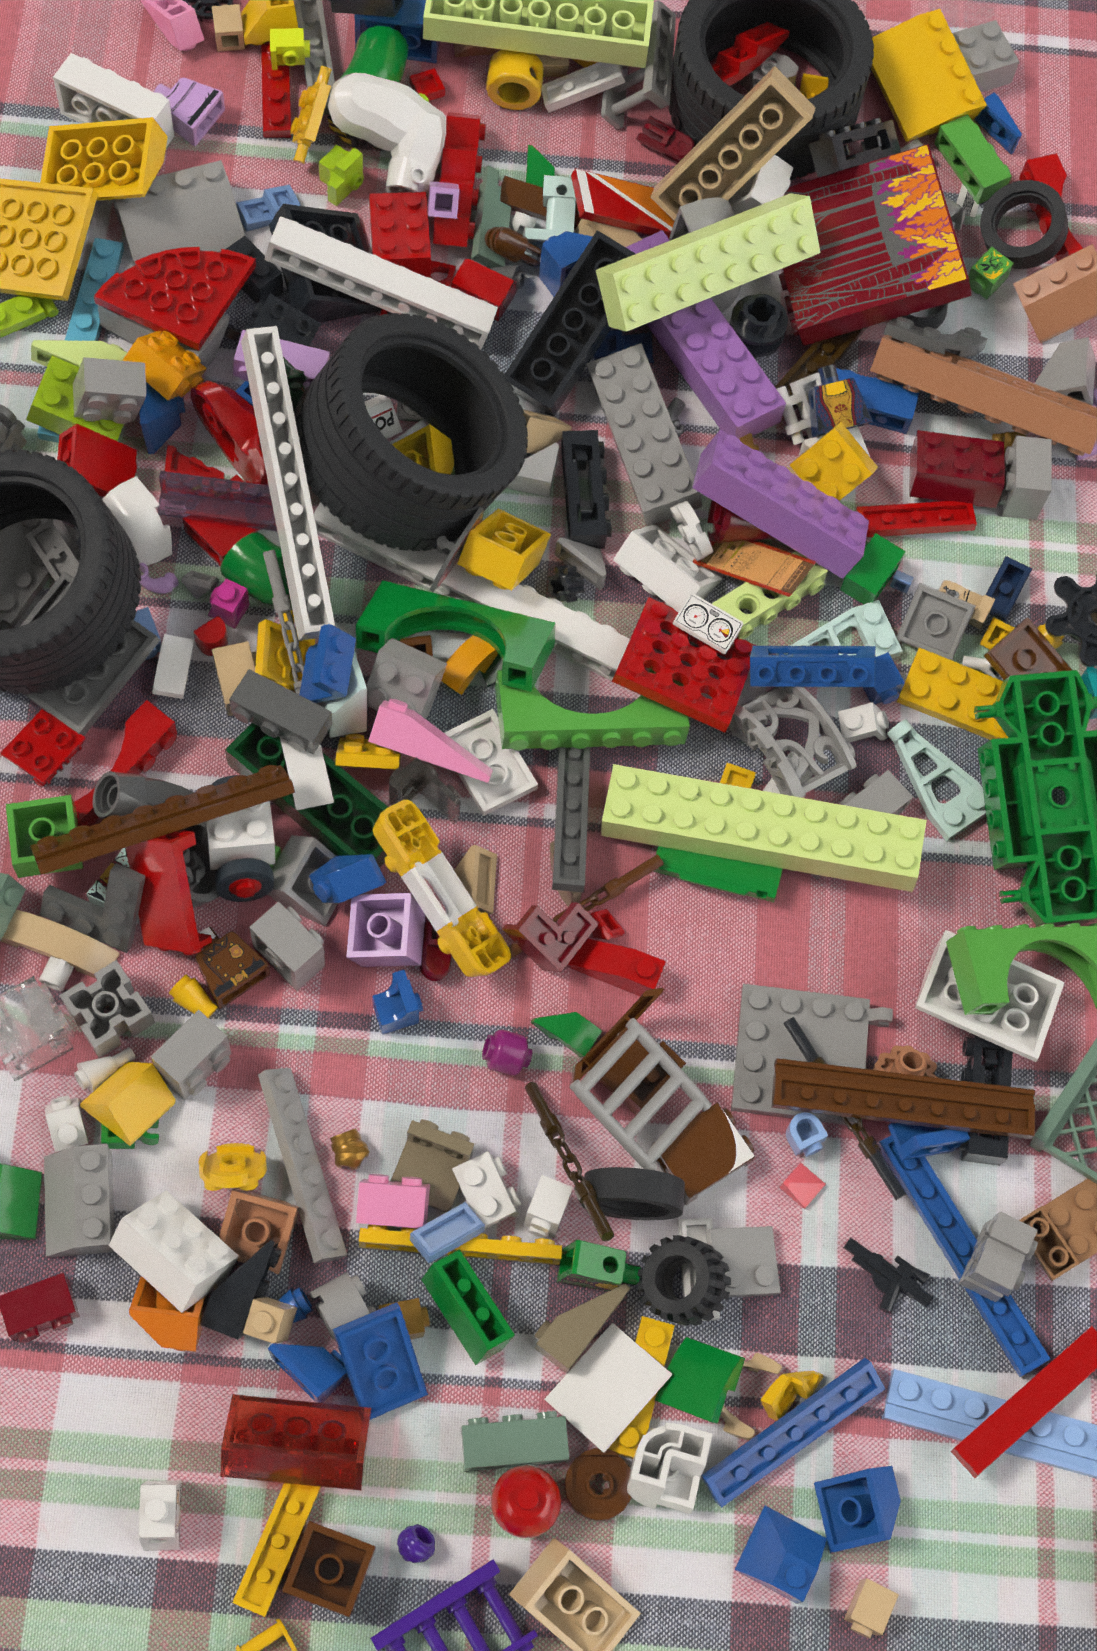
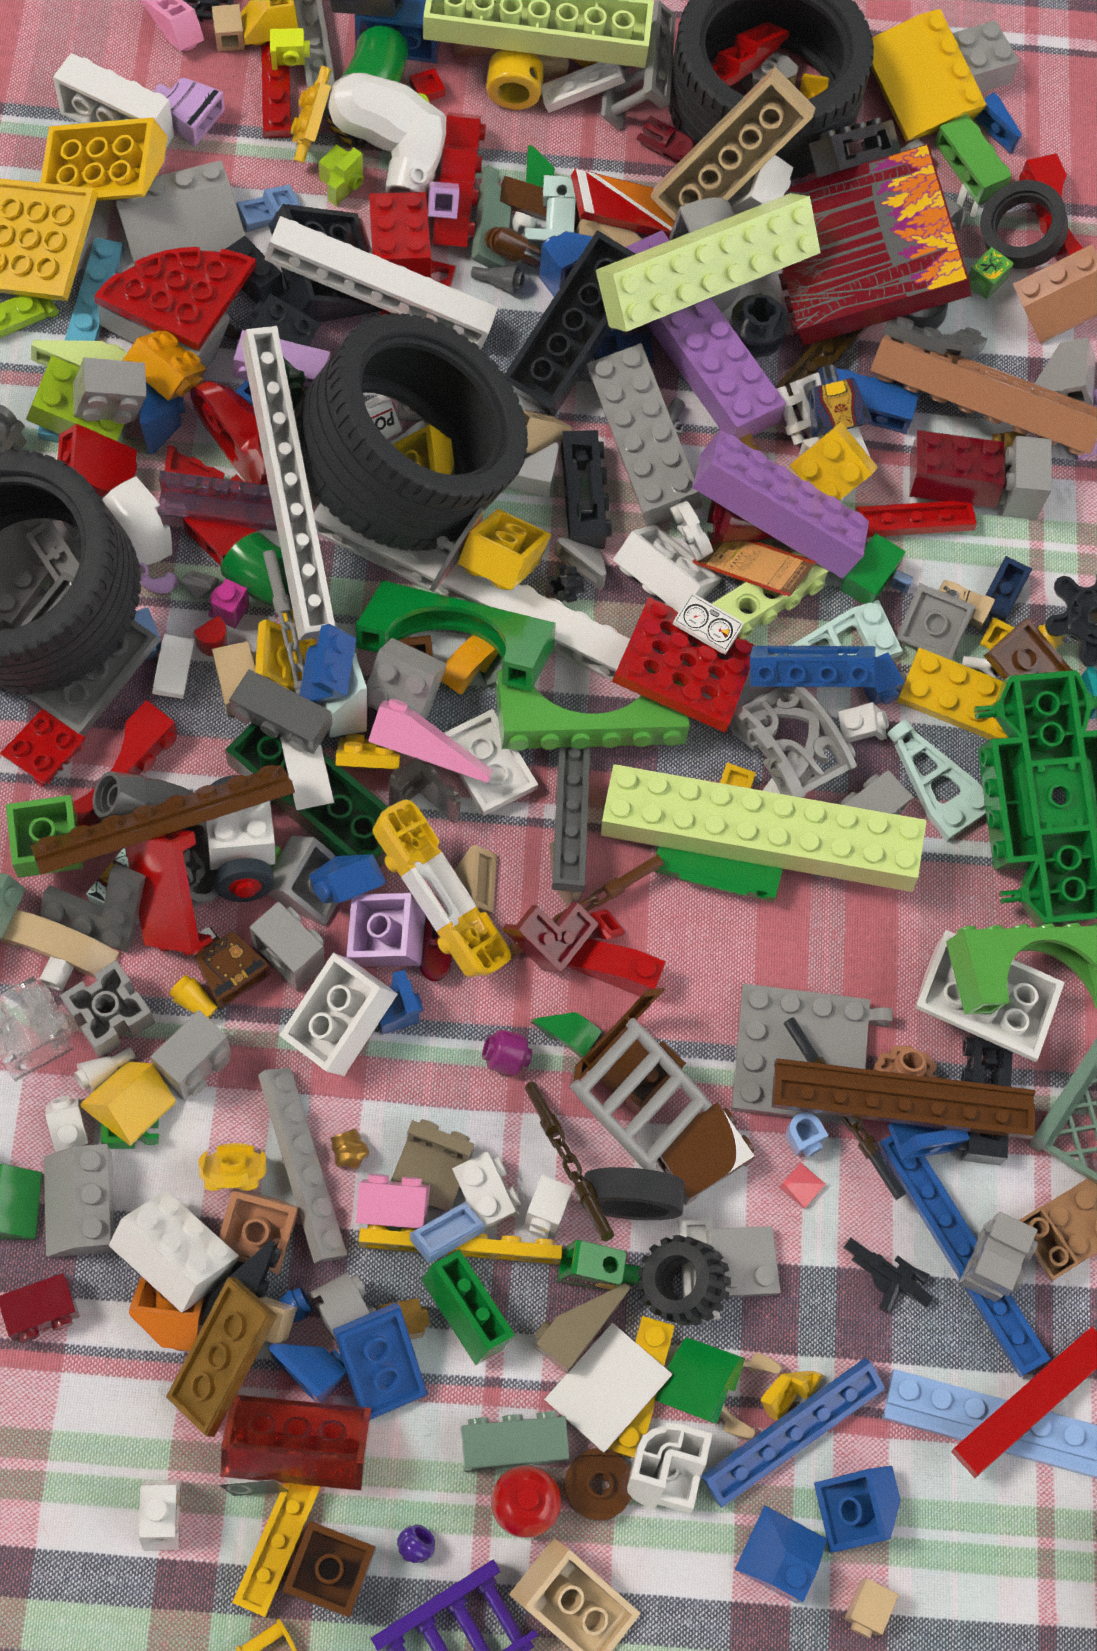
red piece [451,259,516,321] -> none
none -> pearl gold tile [166,1277,278,1437]
none -> black sticker [219,1480,289,1496]
none -> white brick [279,953,397,1076]

